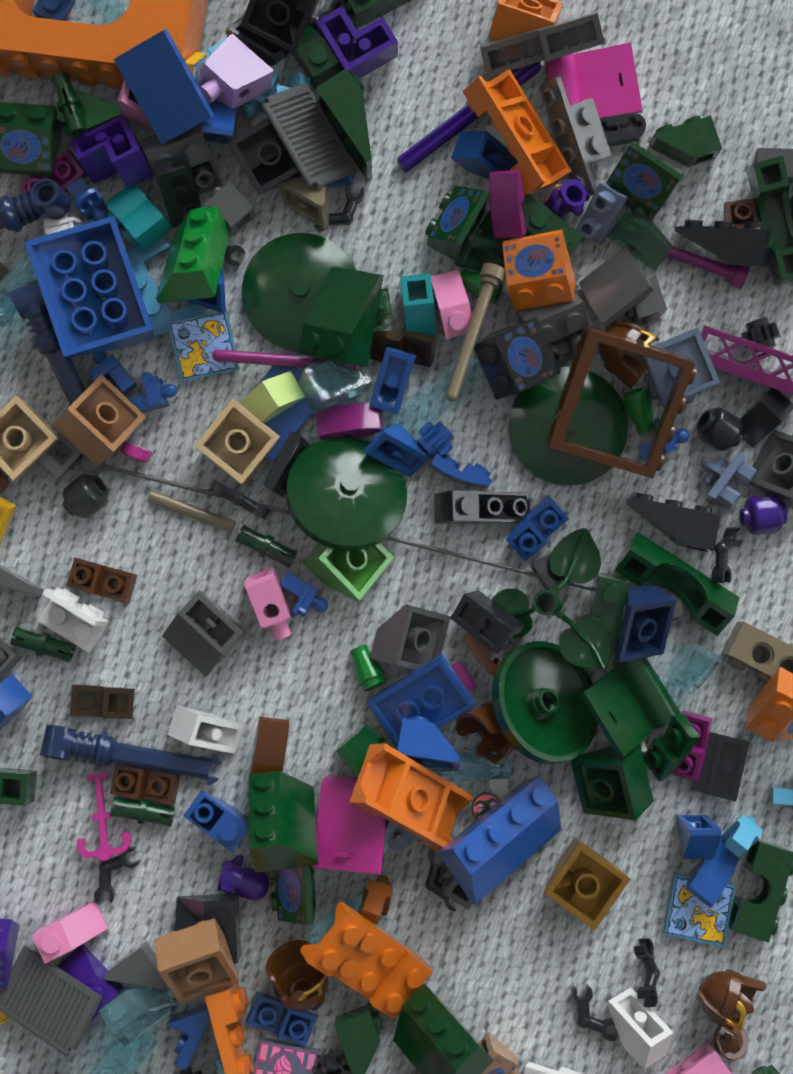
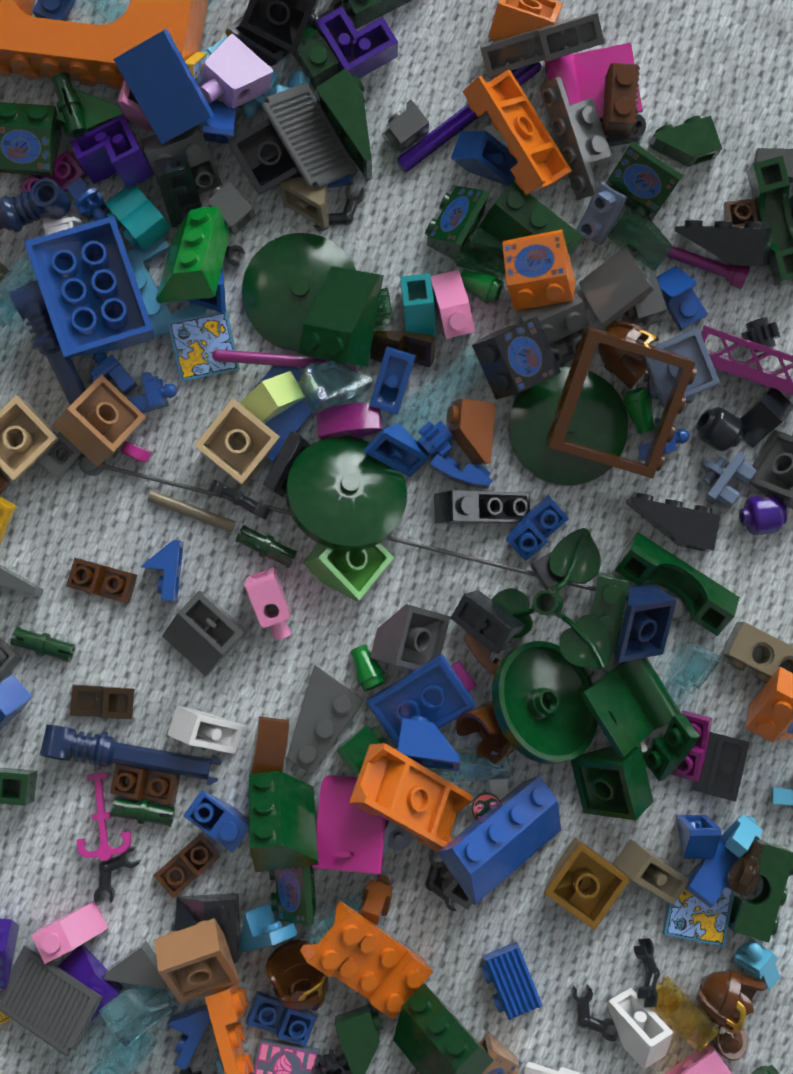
white bracket [37,587,110,653] -> none
pearl dark grey head [63,474,109,519] -> none
dark purple animal [218,855,269,901] -> none
blue piece [280,572,329,619] -> none
dark tan piece [446,263,505,402] -> none
magenta slope [489,170,527,239] -> none
dark purple animal [543,179,590,218] -> none
black arm [711,527,743,584] -> none
none -> blue slope [141,540,184,602]
none -> reddish brown slope [153,833,220,898]
none -> dark azure slope [239,904,298,953]
none -> dark grey wing [287,665,364,775]
none -> dark grey brick [382,99,429,153]
none -> dark orange slope [447,398,496,465]
none -> blue brick [481,941,543,1020]
none -> reddish brown brick [602,63,640,136]
none -> dark tan slope [614,839,689,905]
none -> clear yellow slope [655,976,720,1053]
none -> blue slope [657,266,708,331]
none -> dark brown piece [727,839,765,896]
none -> medium azure piece [734,939,781,990]

